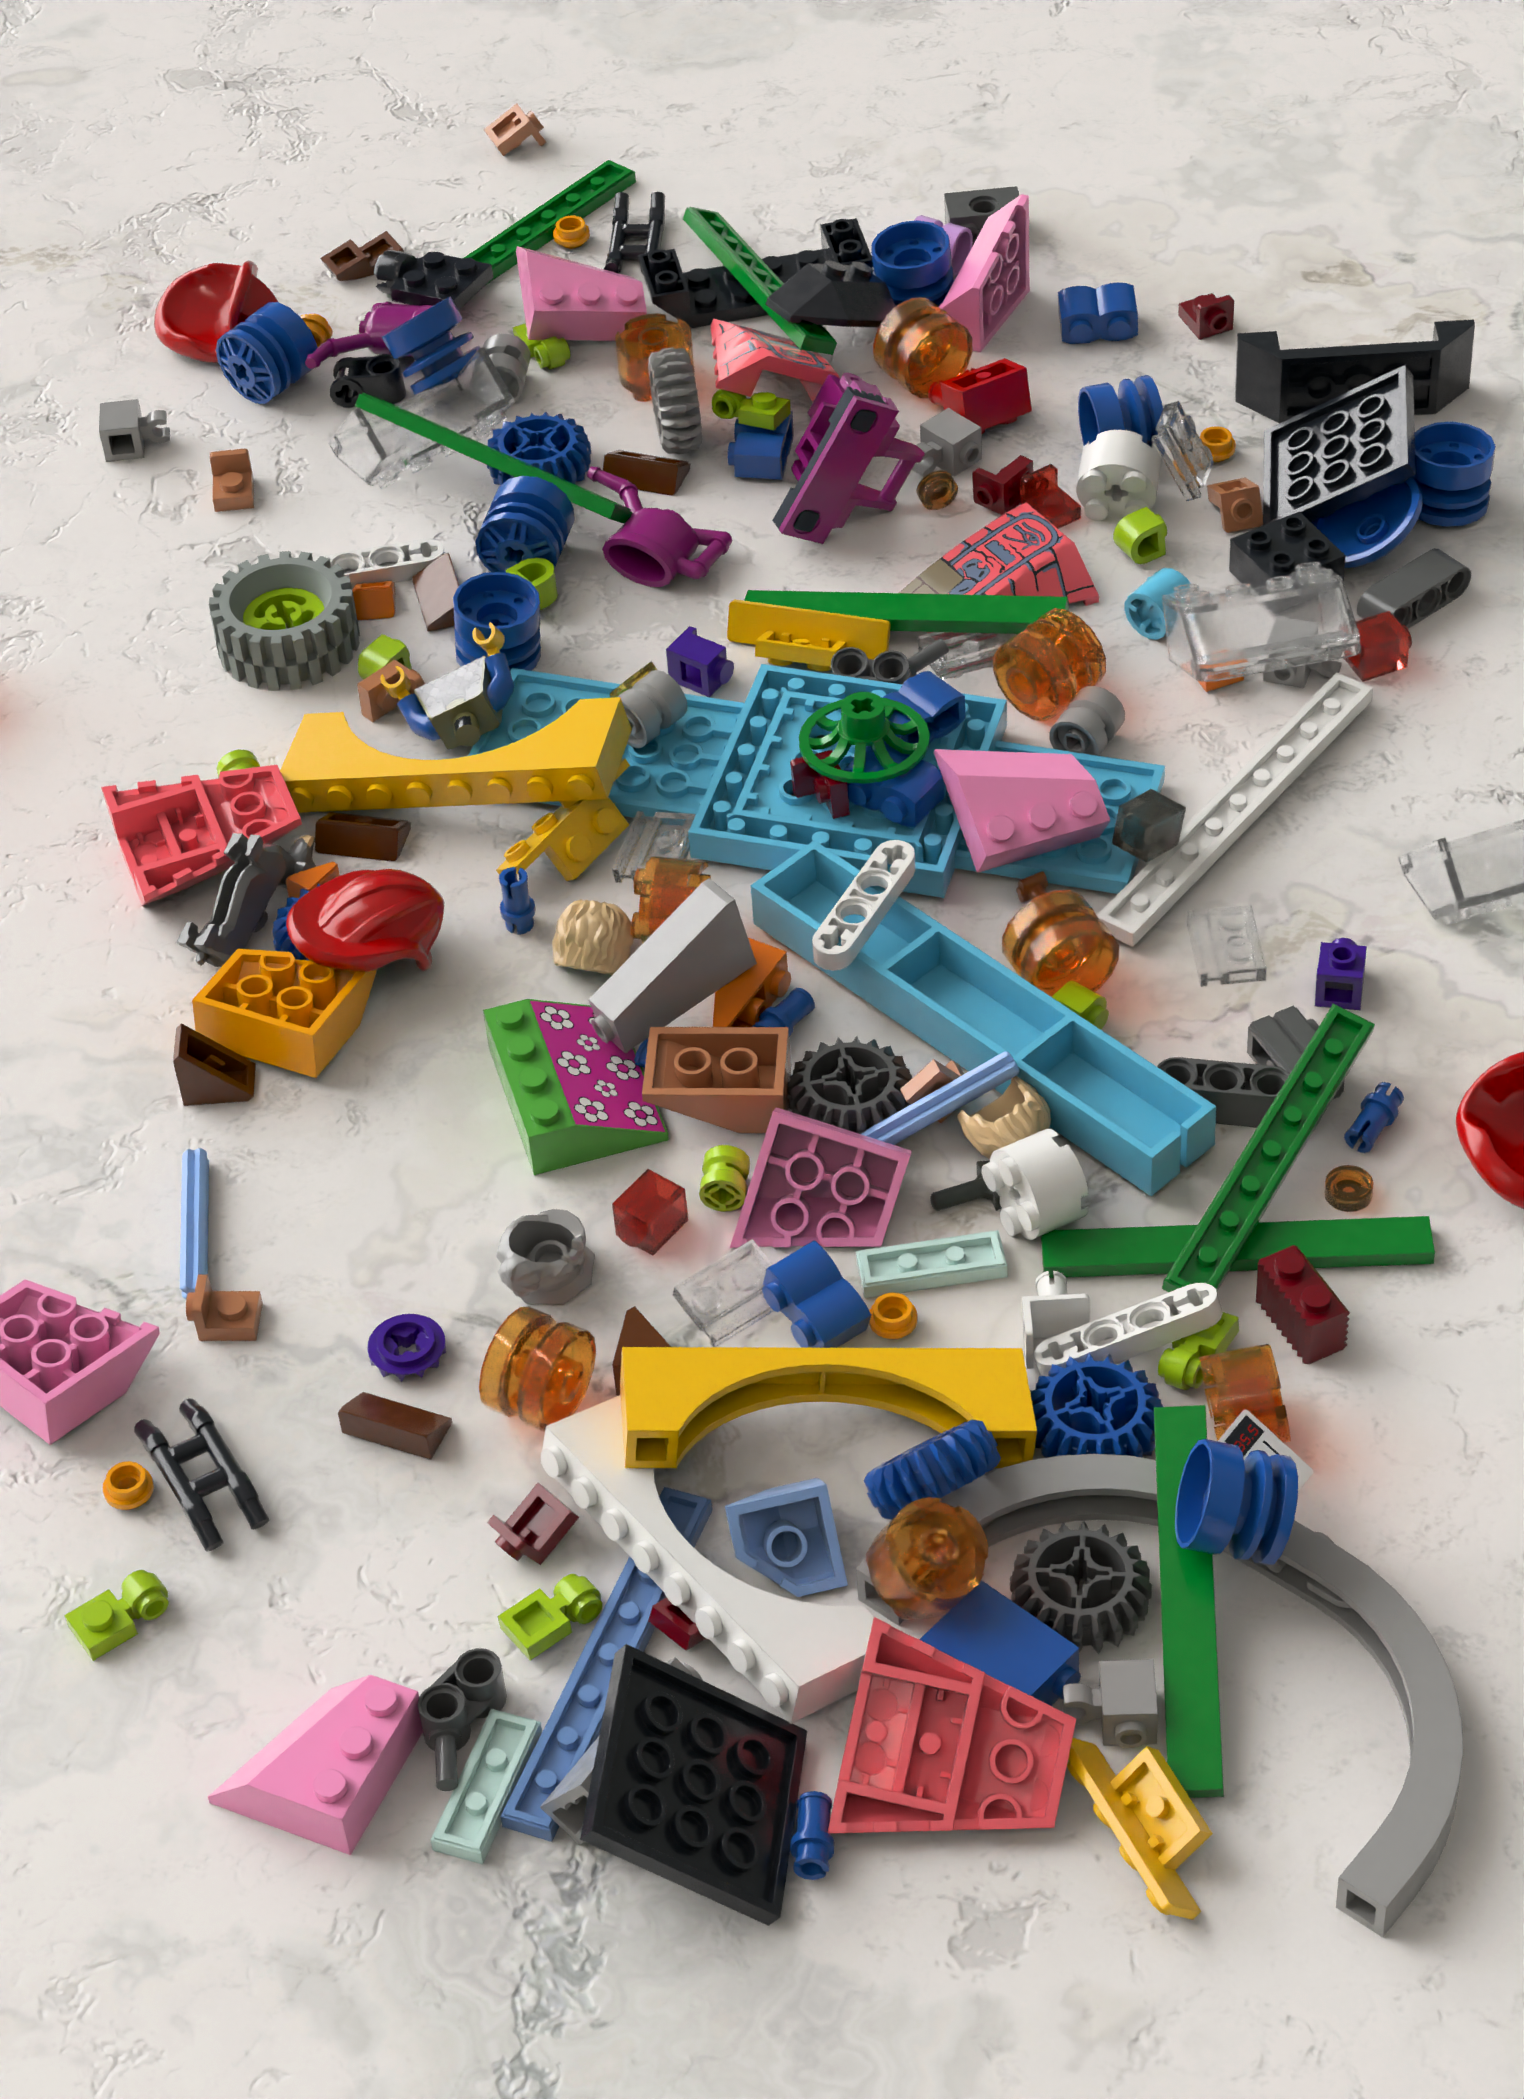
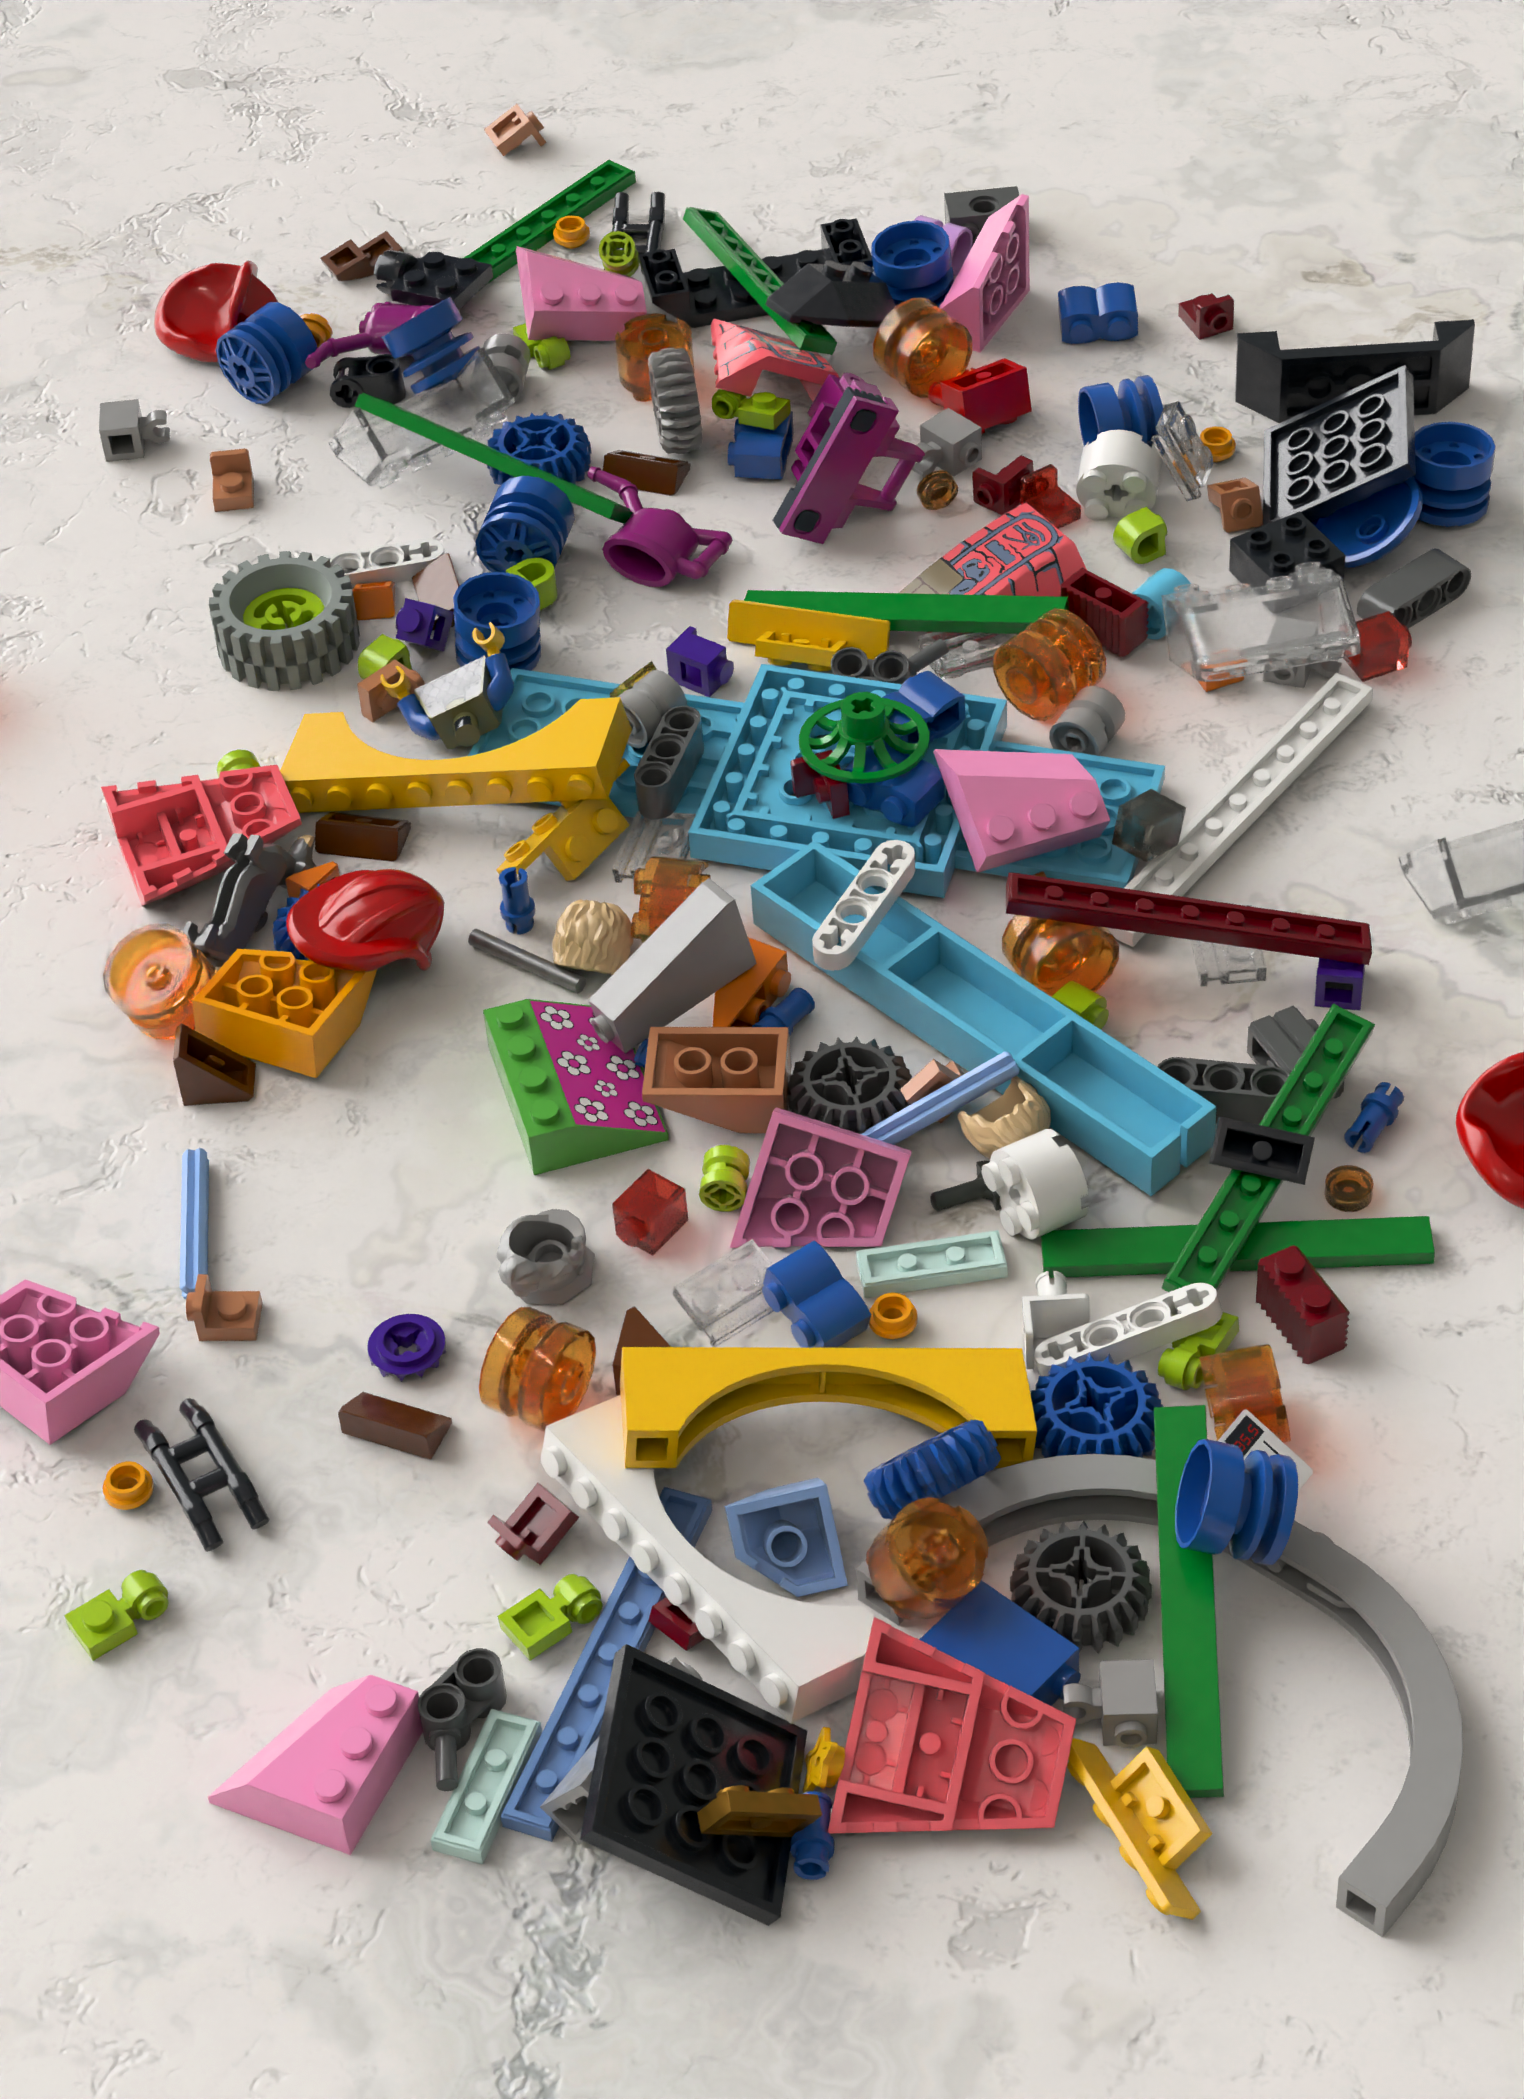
none -> clear orange wheel [103,923,217,1040]
none -> dark purple brick [396,598,454,652]
none -> flat silver bar [468,928,586,993]
none -> lime wheel [598,231,639,276]
none -> dark grey beam [634,706,704,819]
none -> pearl gold plate [697,1785,822,1837]
none -> yellow plate [803,1727,845,1793]
none -> dark red tile [1006,872,1372,965]
none -> dark red brick [1061,568,1149,657]
none -> black slope [1209,1116,1315,1185]

